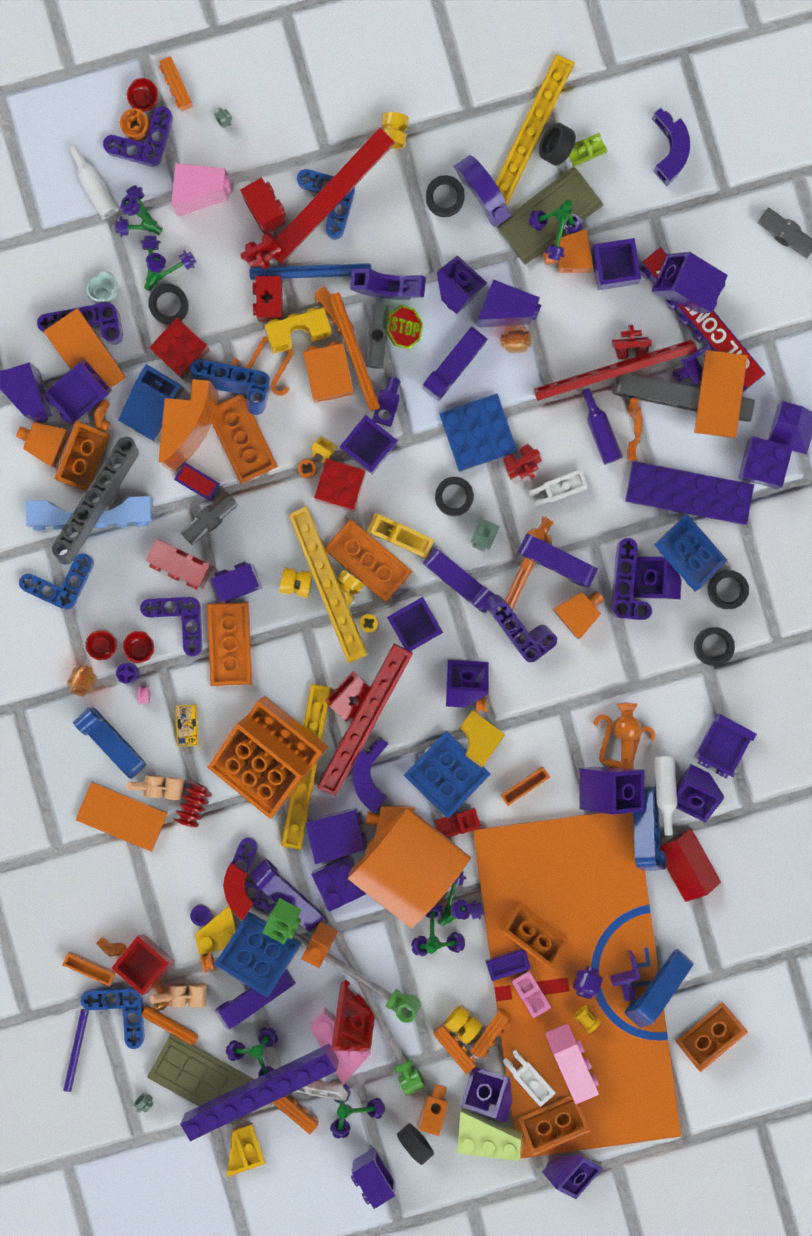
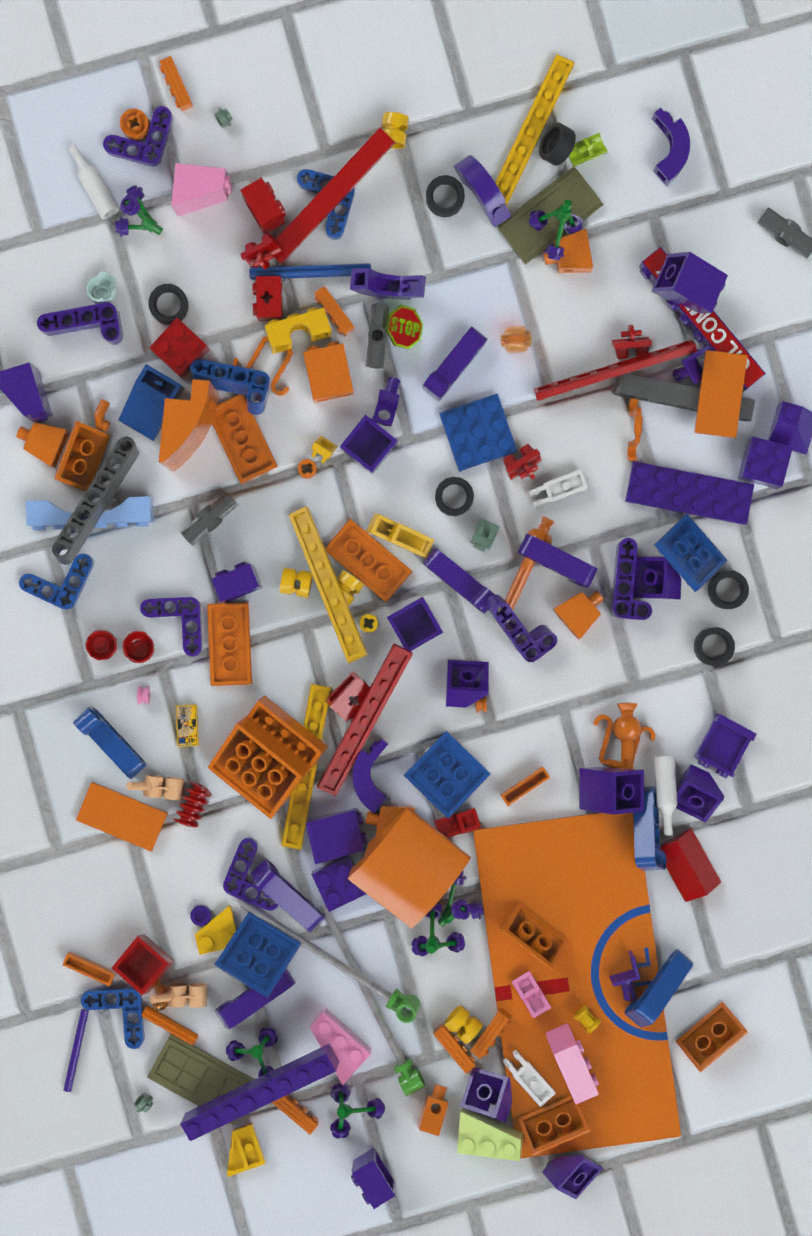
orange tile [43,308,126,388] -> none
dark purple panel [44,359,112,425] -> none
clear orange head [67,665,97,697] -> none
clear orange arm [96,937,126,957] -> none
dark purple wheel [116,663,139,684] -> none
red hair [126,78,158,112] -> none
dark purple plant [140,236,197,291] -> none
wedge [145,539,214,590] -> none
red tile [174,462,220,501] -> none
orange bush [200,952,215,973] -> none
red tile [224,862,254,920] -> none
bright green brick [262,898,302,944] -> none
white hinge [296,1079,348,1101] -> none
orange slope [301,922,338,969] -> none
red piece [314,459,366,512] -> none
orange axle [330,292,380,411] -> none
red wing [331,980,375,1052] -> none
black tyre [397,1123,434,1165] -> none
dark purple slope [437,255,487,314] -> none
yellow tile [460,710,505,768] -> none
dark purple slope [477,279,542,328] -> none
dark purple tile [485,948,531,981] -> none
dark purple head [573,966,603,999] -> none
dark purple piece [582,388,623,465] -> none
dark purple piece [591,238,641,291] -> none

